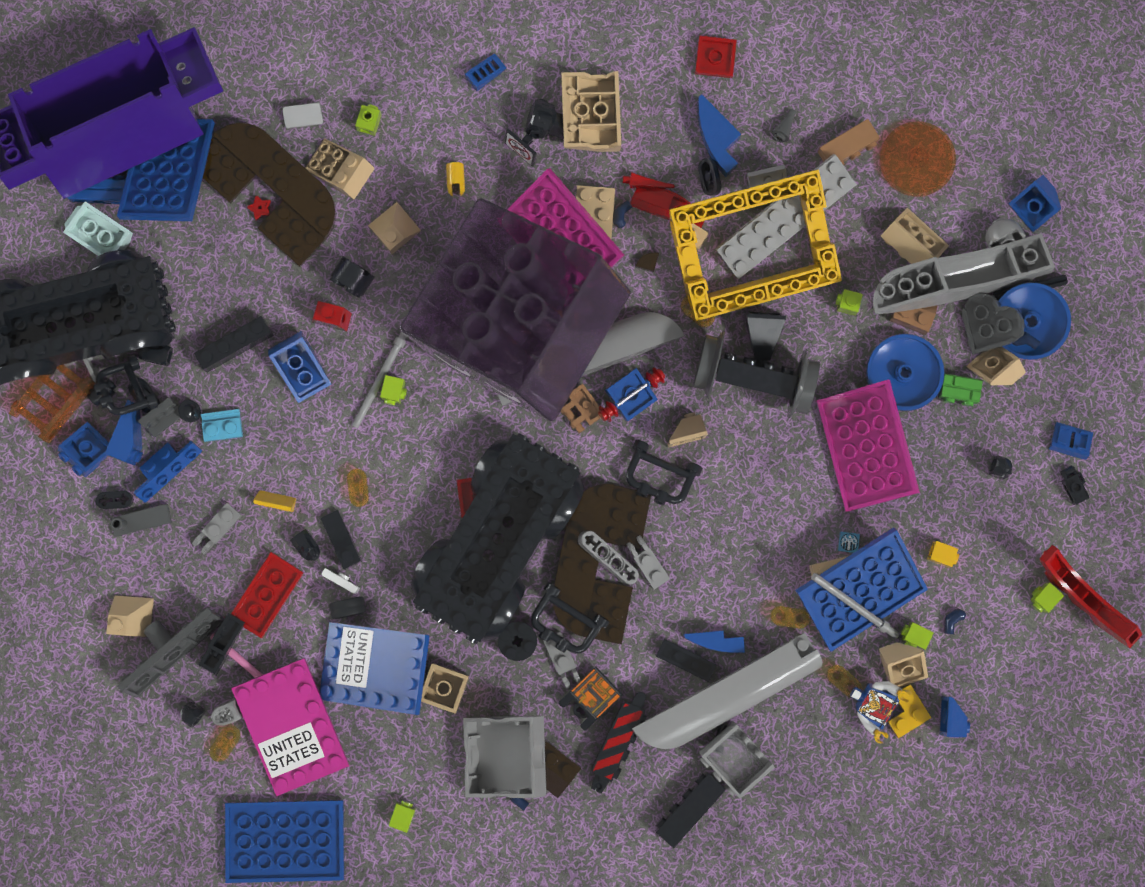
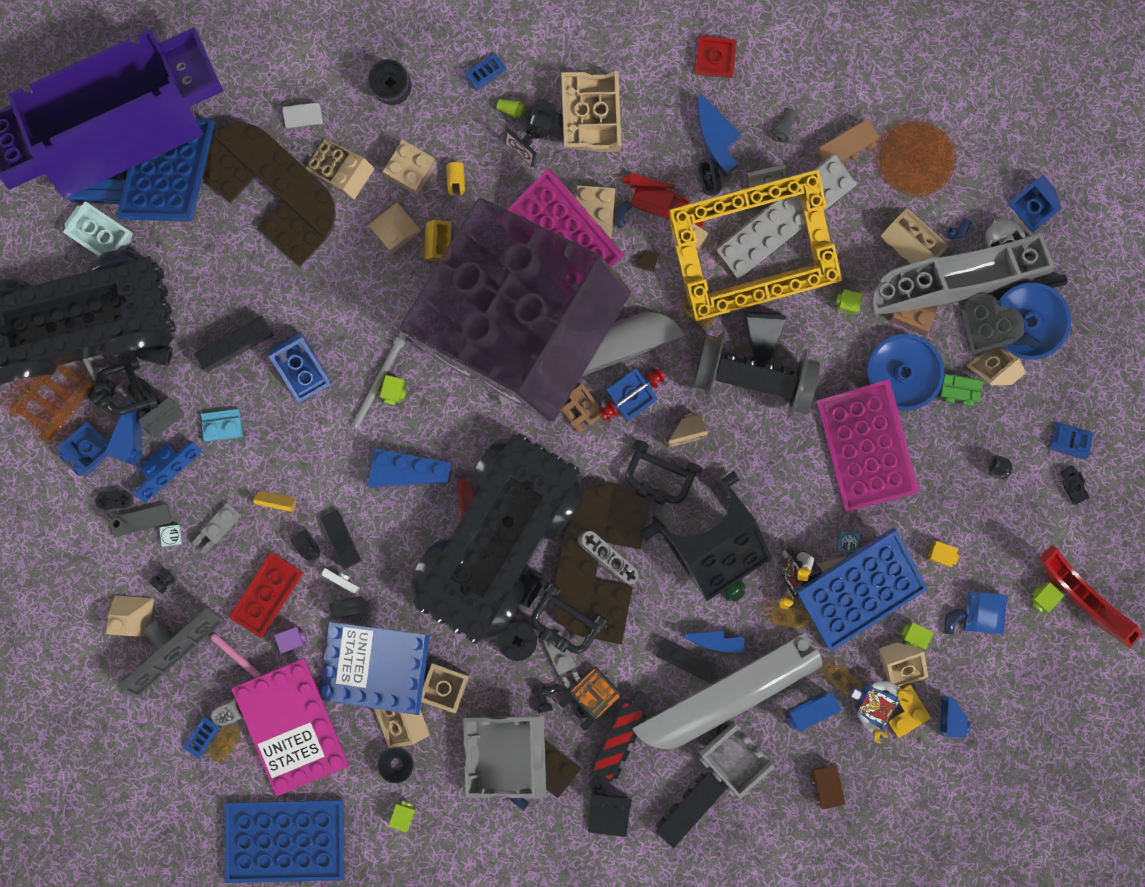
black hat [178,400,201,423] -> none
black rock [180,702,206,728] -> none
black slope [198,613,245,676] -> none
red plate [247,196,271,220] -> none
red torso [312,301,352,332] -> none
black brick [330,256,375,298] -> none
clear yellow plate [347,469,369,507] -> none
lime brick [355,104,382,136] -> none
light grey hinge [626,535,670,590] -> none
light grey bar [811,573,899,639] -> none
none -> black wheel [149,567,177,594]
none -> light aqua tile [160,525,182,547]
none -> blue slope [183,716,222,759]
none -> medium lavender brick [274,627,307,653]
none -> blue wedge [367,449,452,488]
none -> black wheel [368,59,412,106]
none -> tan slope [374,708,430,748]
none -> black piece [378,747,414,783]
none -> tan brick [383,140,436,195]
none -> yellow brick [424,220,452,261]
none -> lime cone [497,99,526,119]
none -> black piece [520,568,544,608]
none -> black piece [533,684,560,714]
none -> black bracket [588,793,632,837]
none -> black piece [639,470,772,601]
none -> dark green head [720,580,746,602]
none -> torso [779,548,823,609]
none -> blue window [785,691,841,732]
none -> reddish brown piece [809,764,846,810]
none -> dark blue arm [946,218,972,240]
none -> blue slope [964,592,1009,634]

